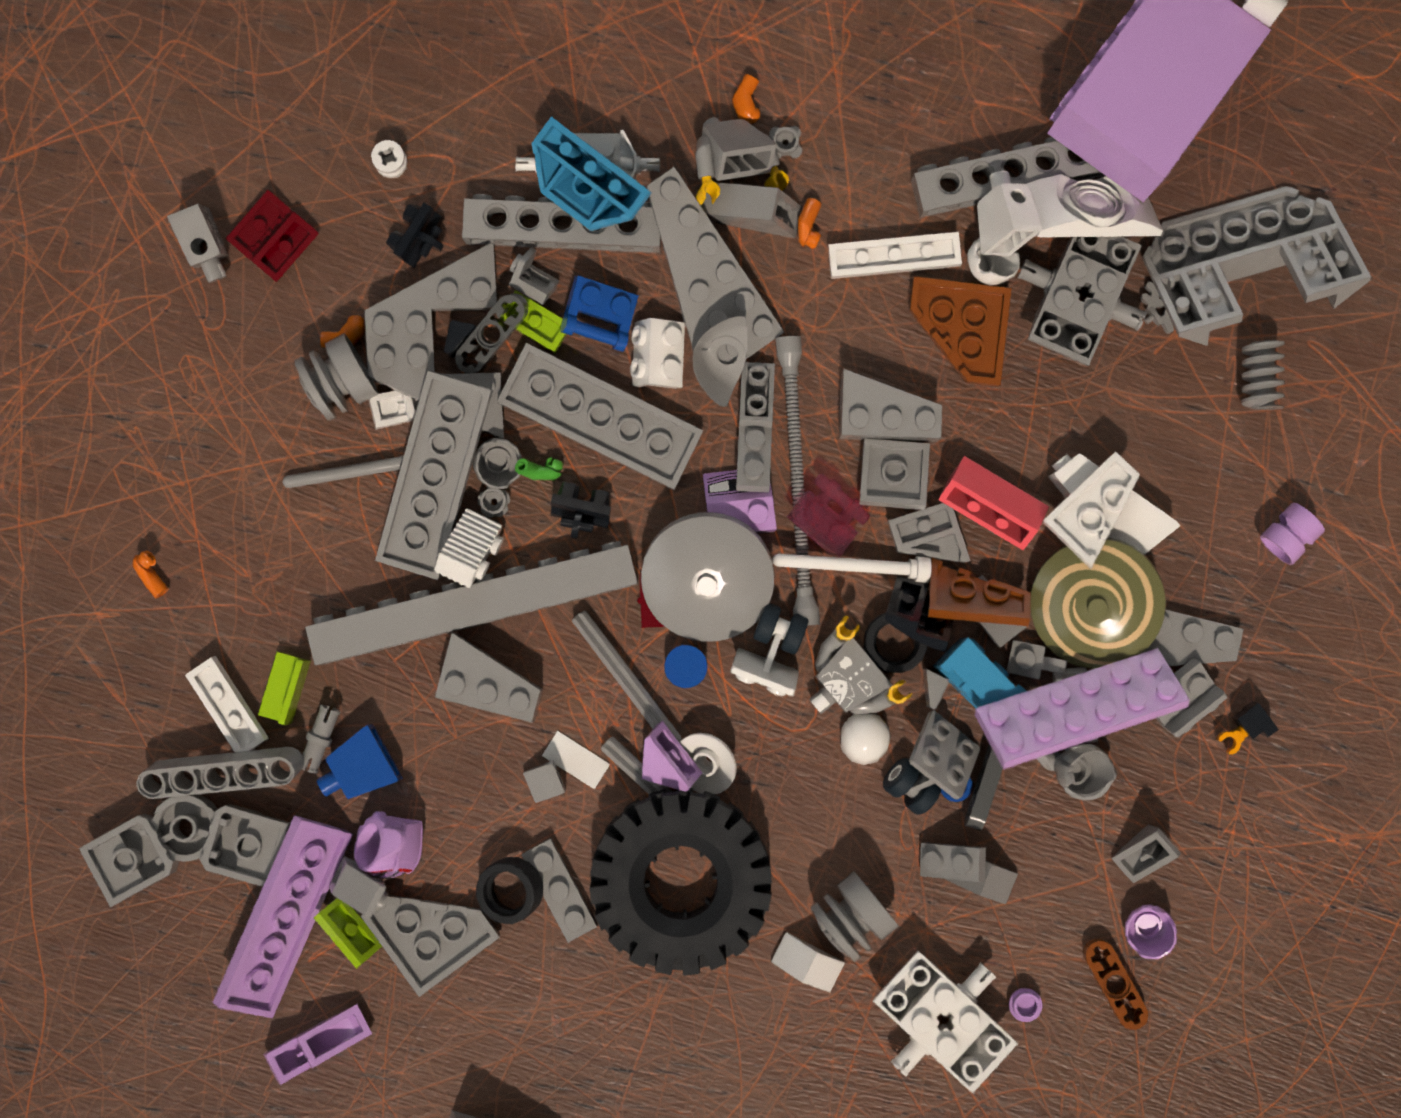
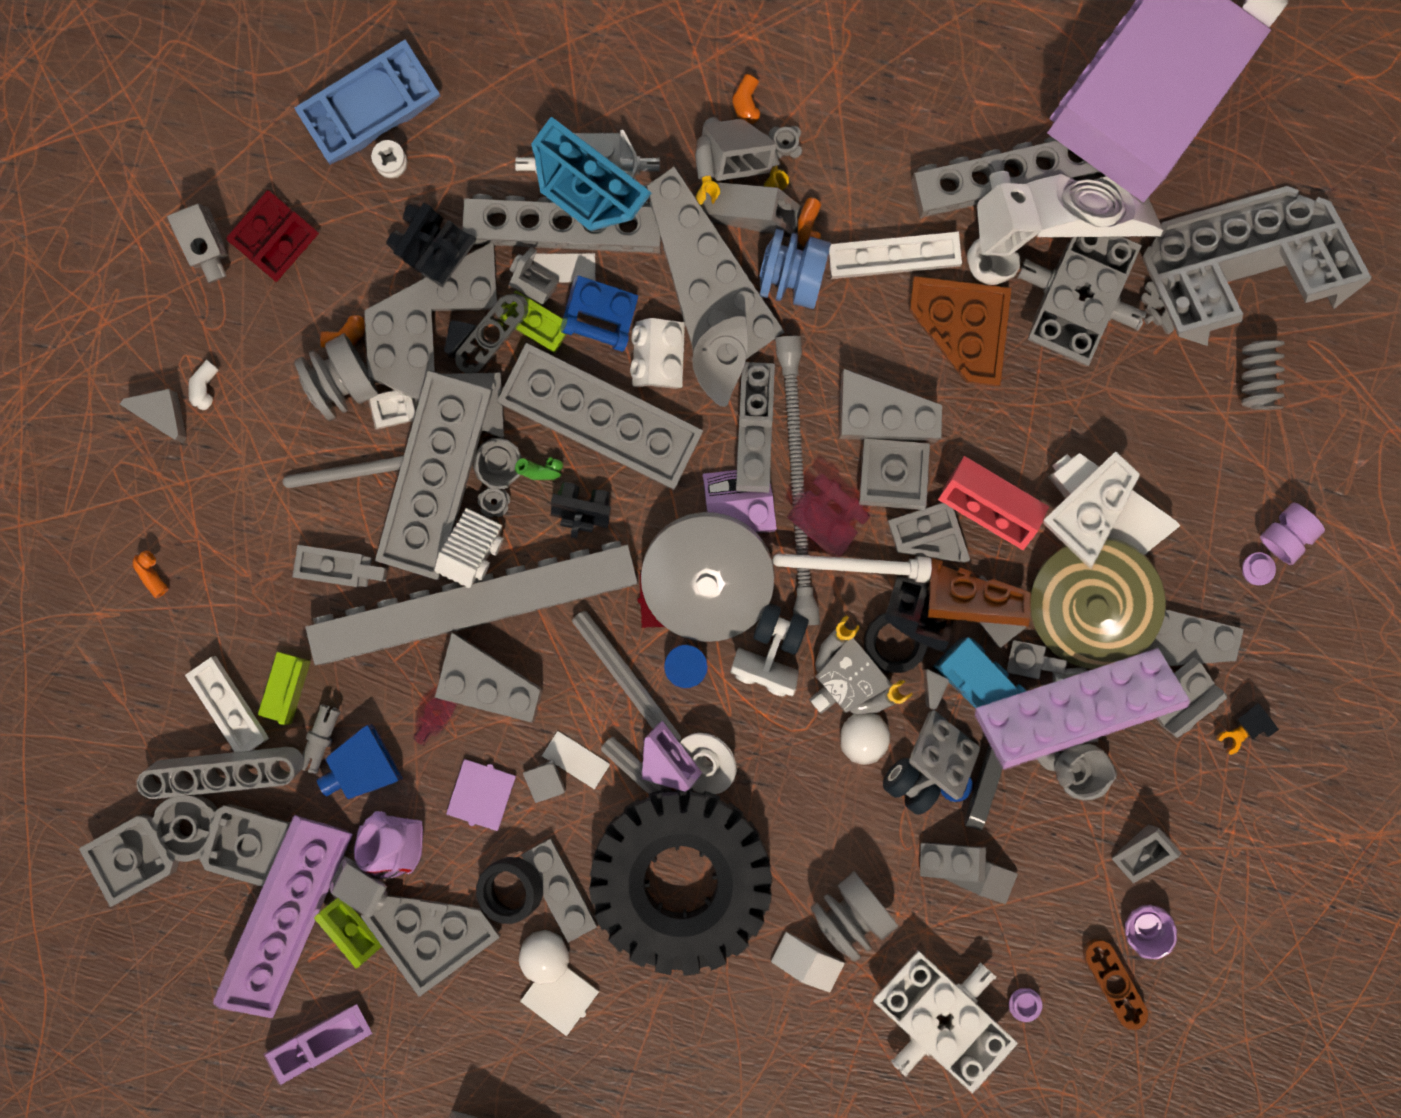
none -> light grey slope [120,389,187,443]
none -> white arm [188,360,219,410]
none -> light grey hinge [292,545,388,587]
none -> medium blue slope [294,40,440,164]
none -> clear pink piece [413,698,456,746]
none -> black hips [415,220,476,288]
none -> lavender piece [446,759,516,831]
none -> white hair [519,930,569,985]
none -> white piece [520,968,599,1036]
none -> white sticker [534,253,595,283]
none -> medium blue wheel [759,228,831,309]
none -> lavender plate [1242,553,1276,585]

